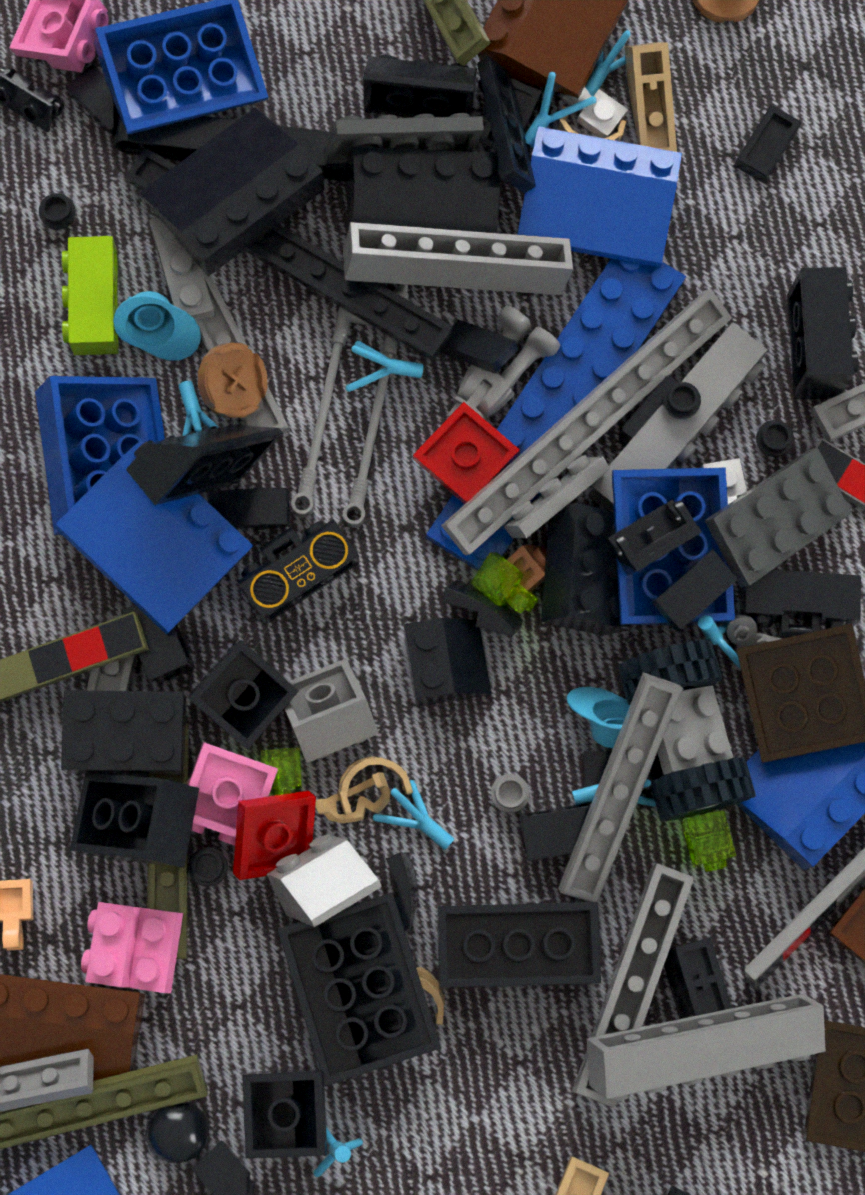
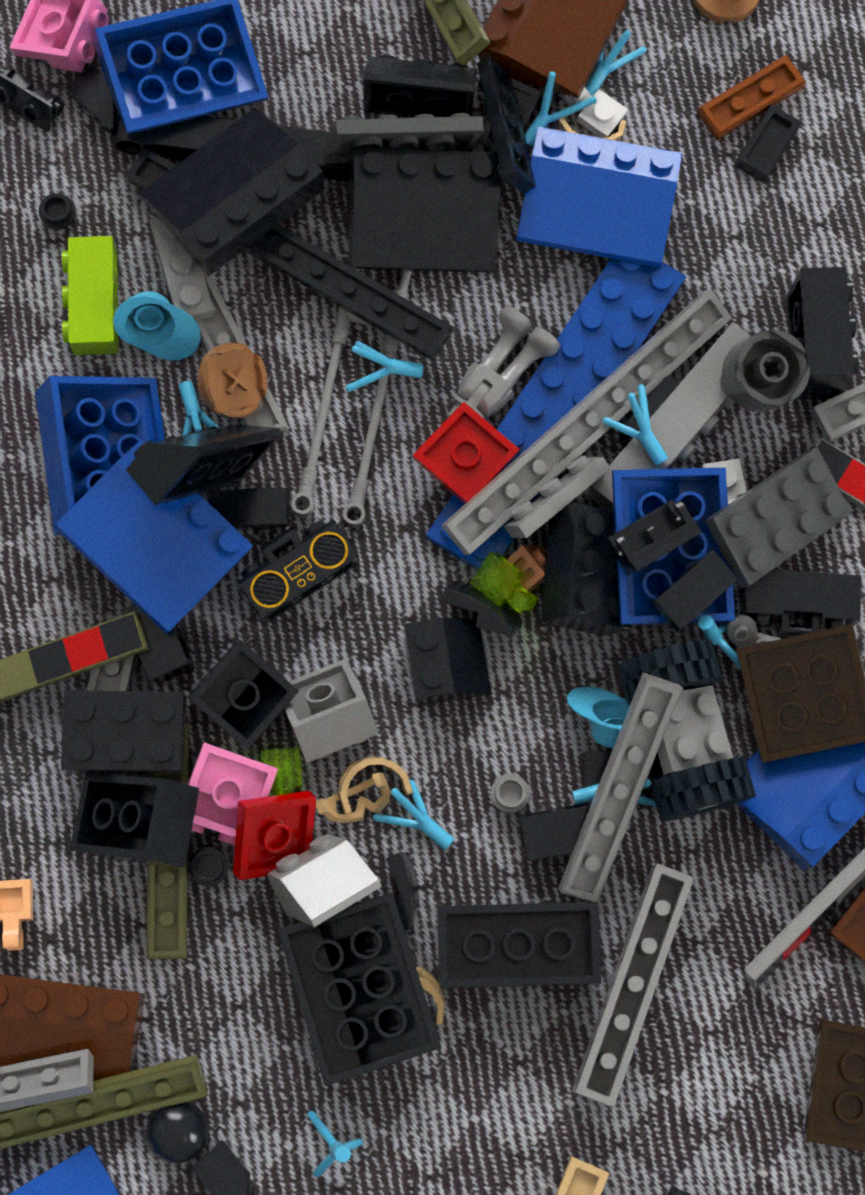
bright pink plate [81,902,183,993] -> none
black slope [242,1069,327,1159] -> none
light grey brick [343,222,573,295] -> none
black tile [440,319,518,374] -> none
light grey brick [586,994,826,1101] -> none
tan slope [624,42,677,152] -> none
black plate [663,382,701,419] -> none
black hinge [664,937,732,1019] -> none
clear neon green brick [681,810,736,873] -> none
black plate [756,420,794,457] -> none
none -> medium azure plant [602,384,669,466]
none -> dark orange tile [697,55,806,141]
none -> dark grey brick [720,330,810,413]

